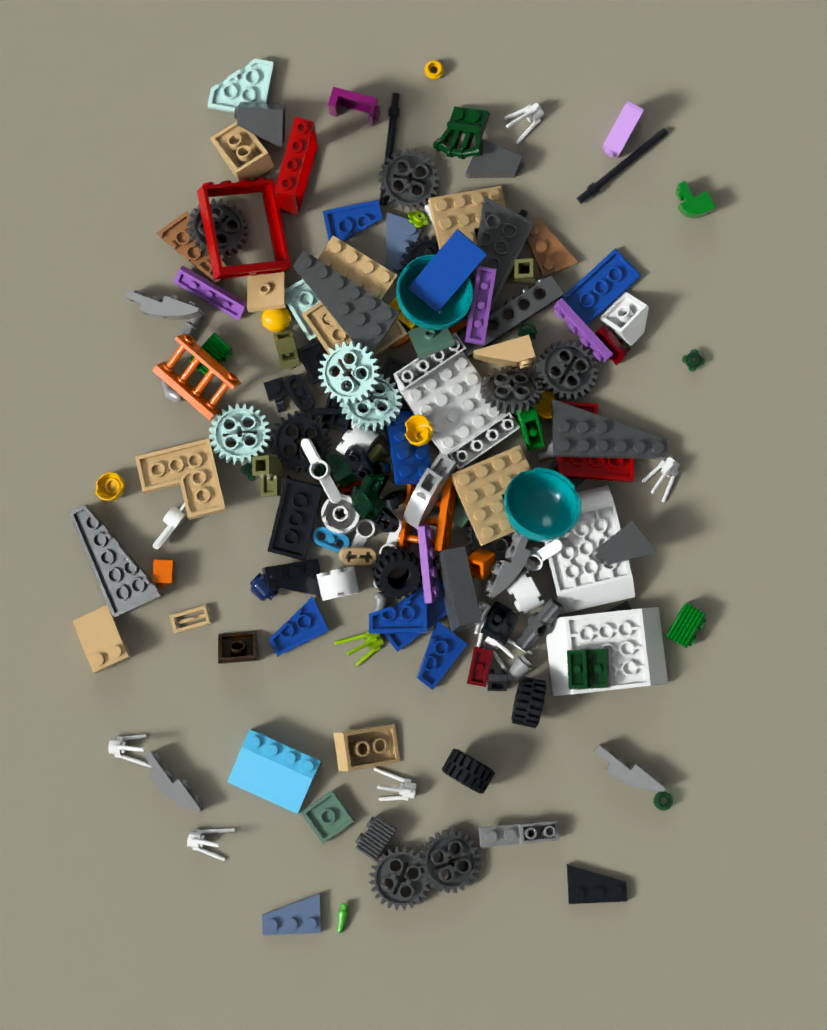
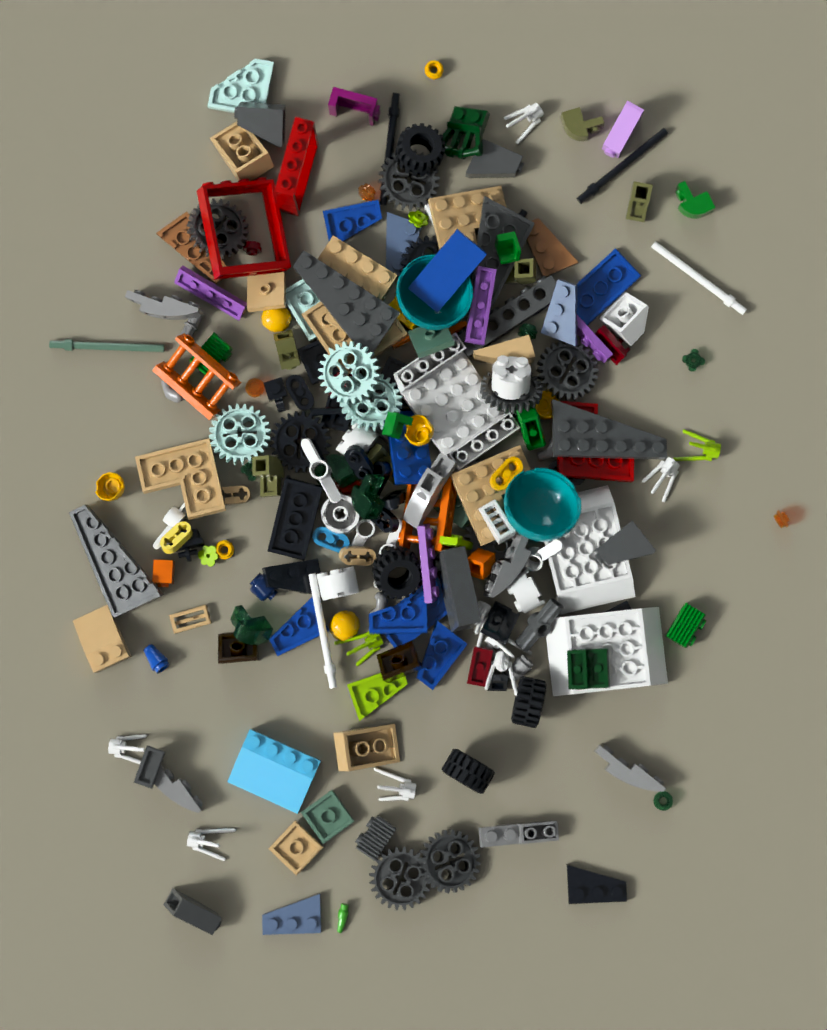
none -> sand green bar [49,339,164,352]
none -> dark grey tile [134,745,166,789]
none -> blue cone [143,644,170,674]
none -> light yellow beam [160,521,193,554]
none -> dark grey slope [163,888,222,935]
none -> black hips [168,529,205,562]
none -> lime plant [198,545,219,567]
none -> yellow plate [215,540,234,560]
none -> tan beam [221,486,251,505]
none -> clear green brick [230,605,273,645]
none -> dark red plate [243,241,262,256]
none -> clear orange plate [245,378,265,398]
none -> tan plate [269,820,323,876]
none -> white bar [309,573,337,688]
none -> yellow hair [329,610,360,641]
none -> lime wing [347,673,408,721]
none -> clear orange plate [358,183,376,201]
none -> dark brown slope [377,641,423,683]
none -> green panel [382,412,413,439]
none -> black tyre [395,123,445,177]
none -> lime plate [439,535,473,550]
none -> white slope [479,499,516,544]
none -> white plant [484,651,518,696]
none -> yellow plate [490,457,523,491]
none -> white brick [491,355,531,400]
none -> green panel [495,231,521,264]
none -> wing [541,279,578,346]
none -> olive brick [560,107,604,141]
none -> olive brick [626,181,653,222]
none -> white bar [652,241,747,315]
none -> lime plant [673,429,721,461]
none -> clear orange plate [773,510,790,529]

